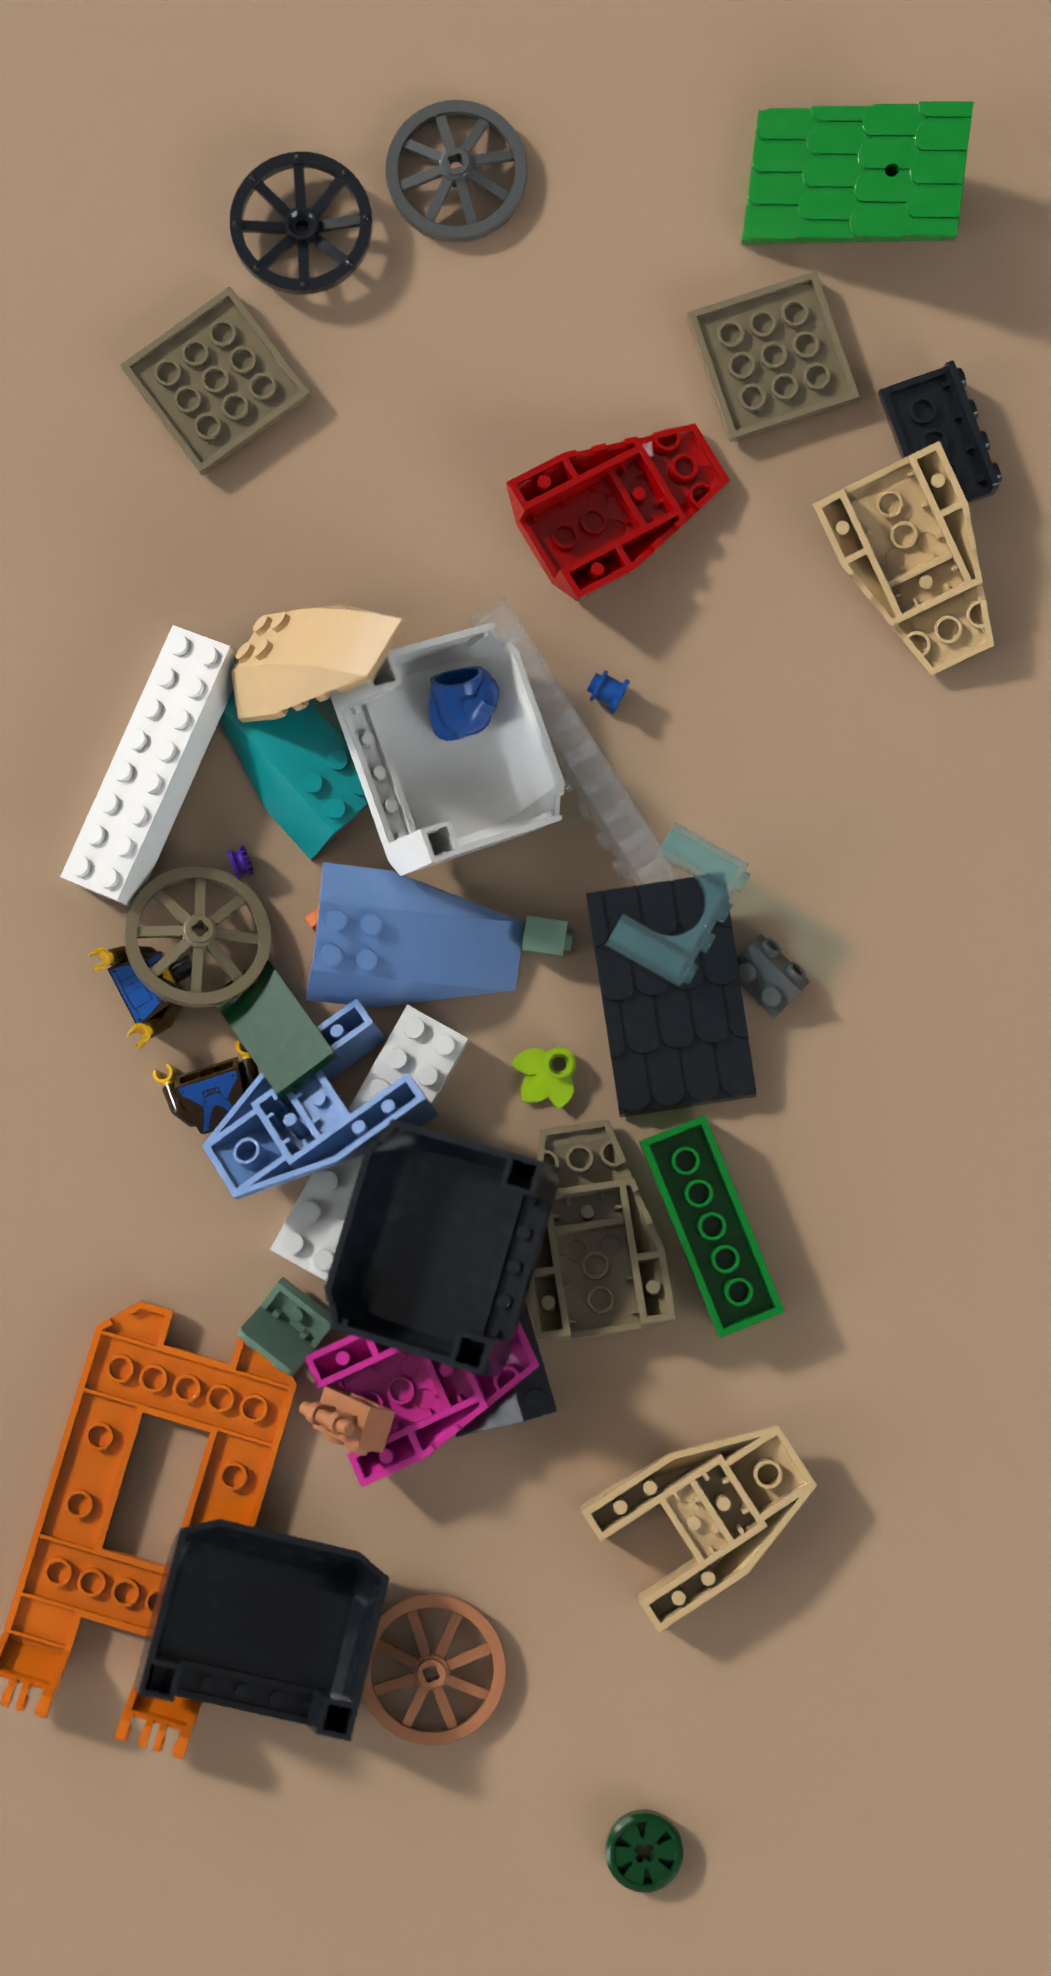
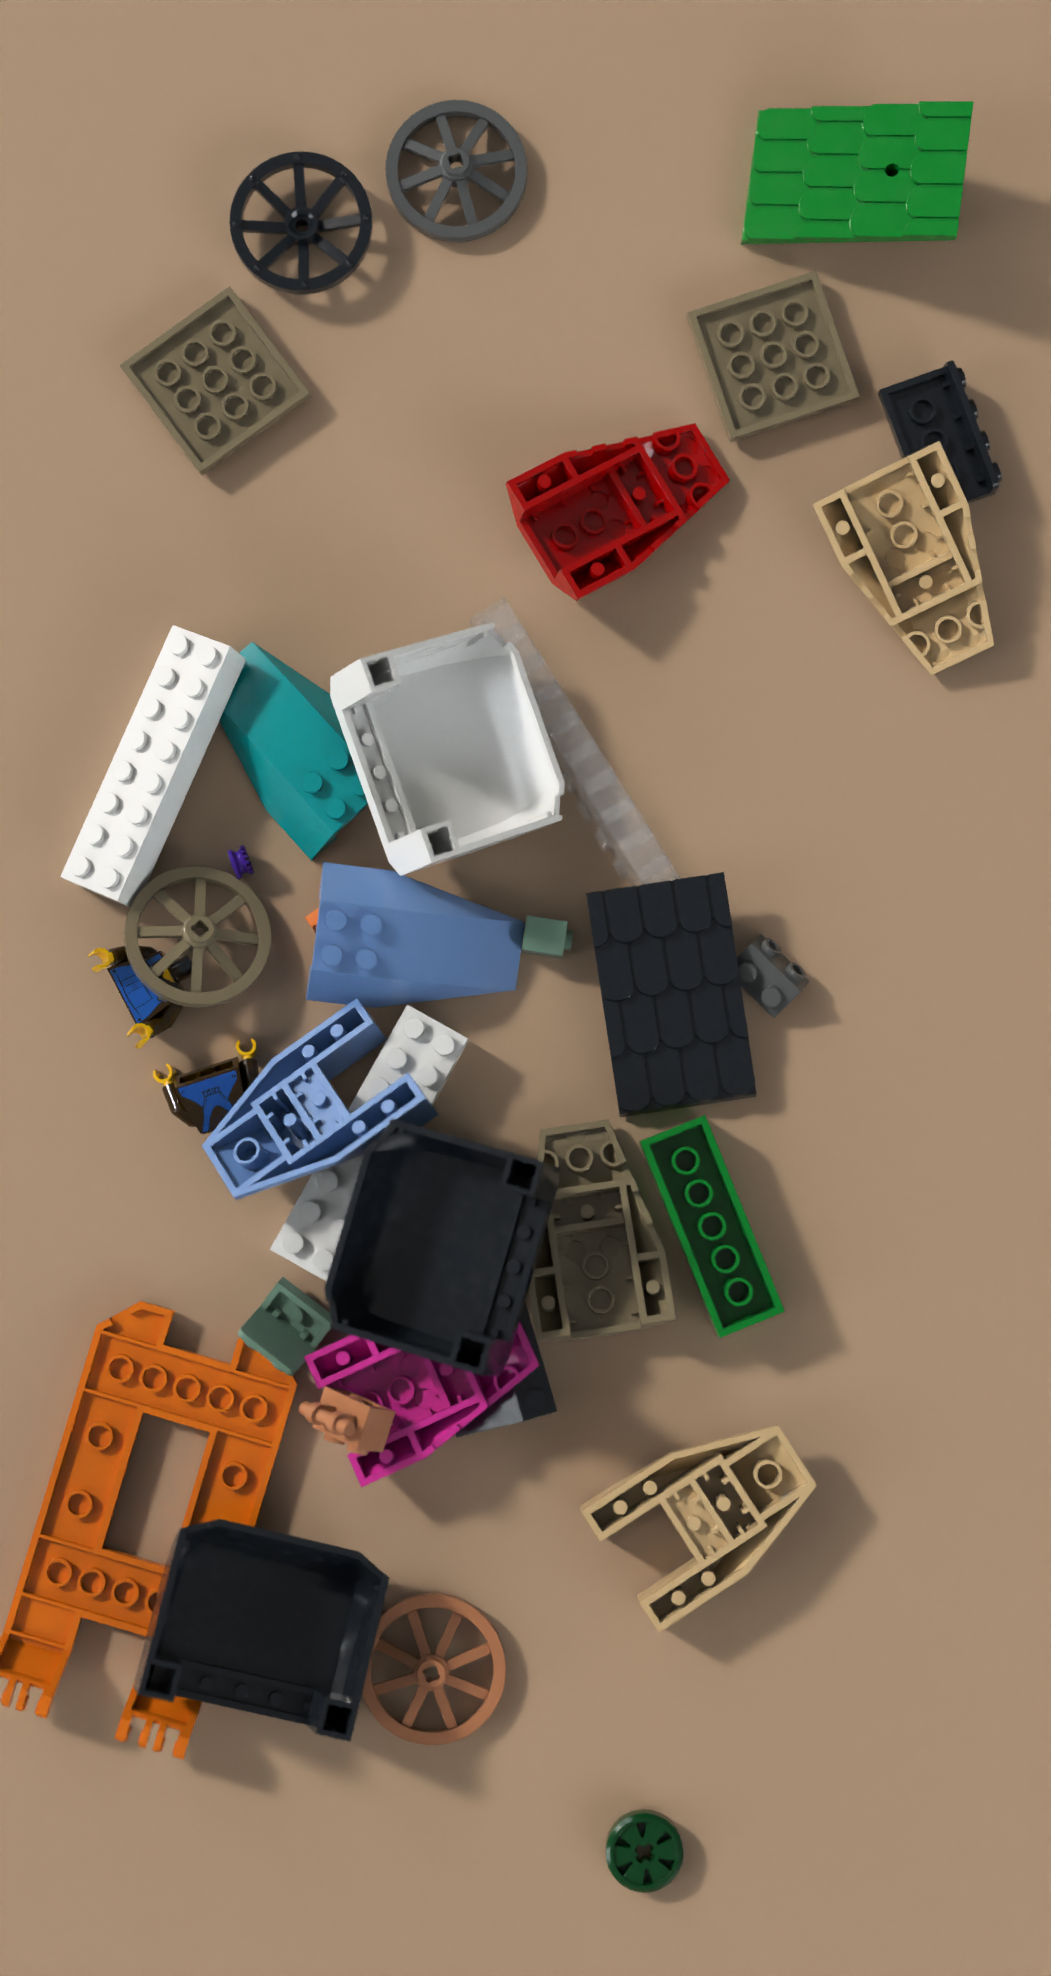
tile [217,959,338,1098] -> none
tan wedge [230,604,407,723] -> none
blue helmet [428,666,499,741] -> none
lime plate [512,1047,577,1109] -> none
blue brick [587,670,630,714] -> none
clear light blue arch [605,822,750,987] -> none

